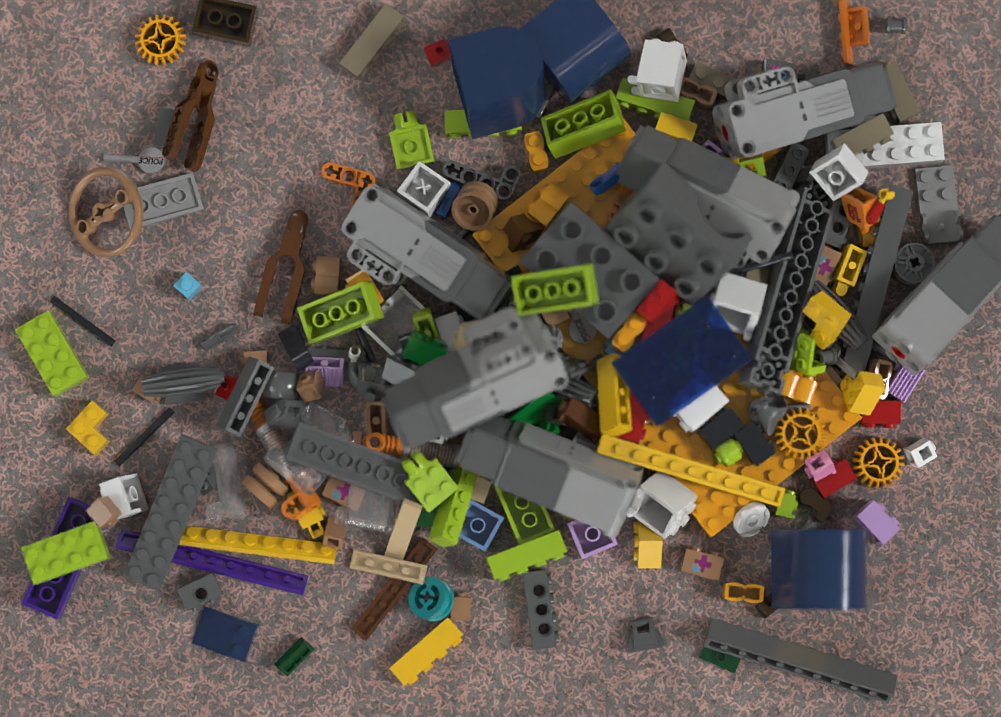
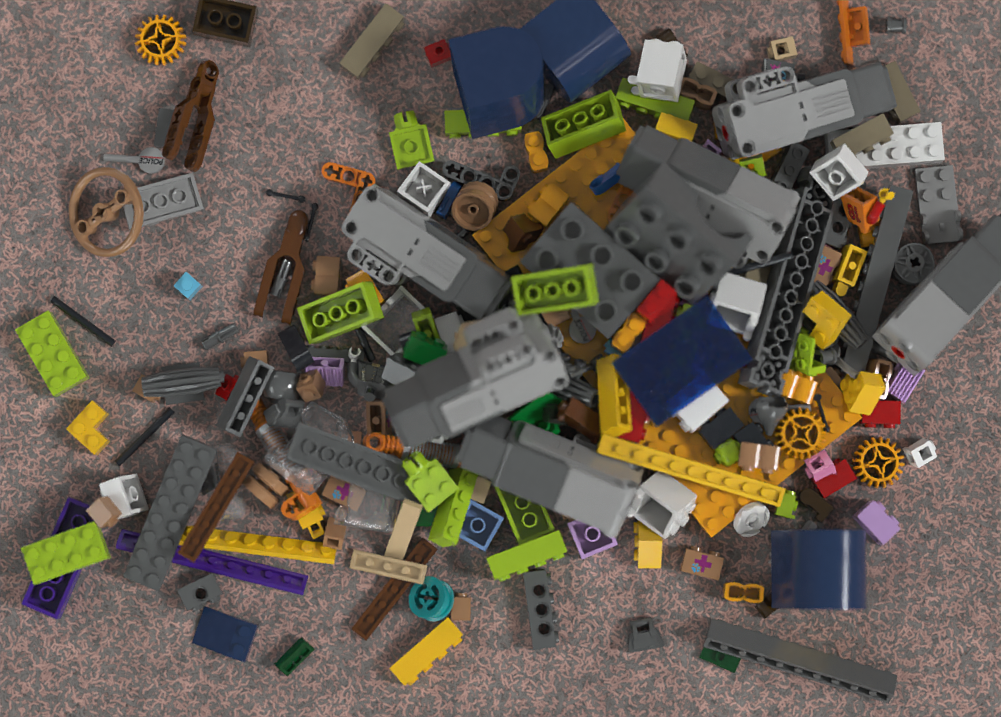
none -> reddish brown plate [178,452,254,563]
none -> black hinge [266,189,305,203]
none -> dark grey axle [269,259,293,298]
none -> black hinge [304,203,319,242]
none -> medium nougat brick [738,442,780,474]
none -> tan brick [767,36,797,61]
none -> black hinge [813,393,830,433]

